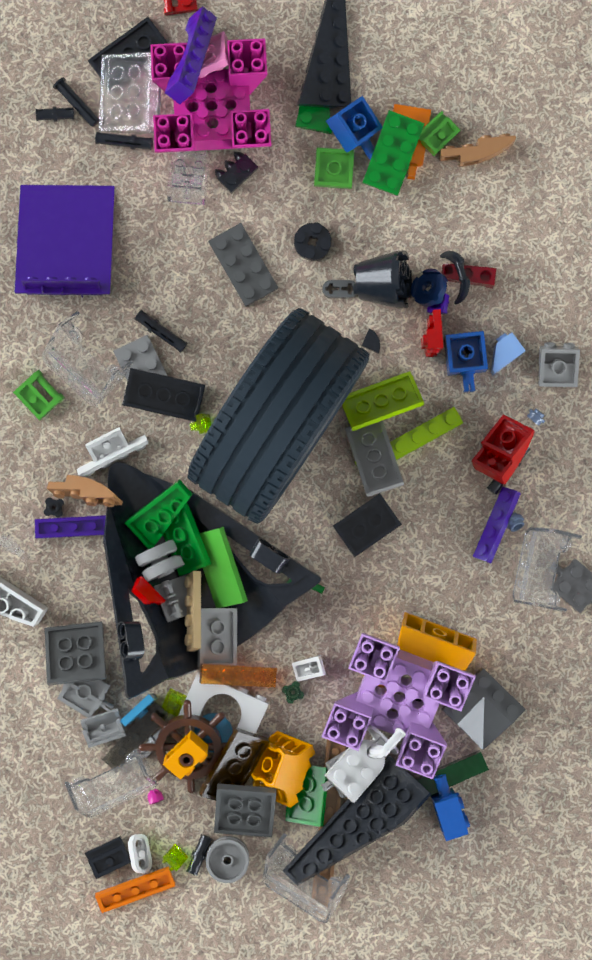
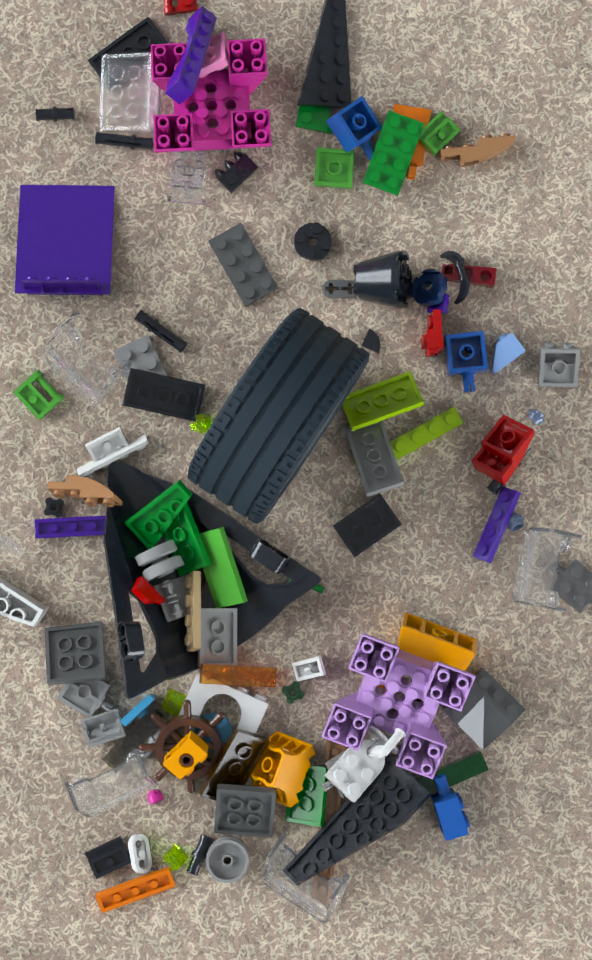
black axle [53,77,99,127] -> none

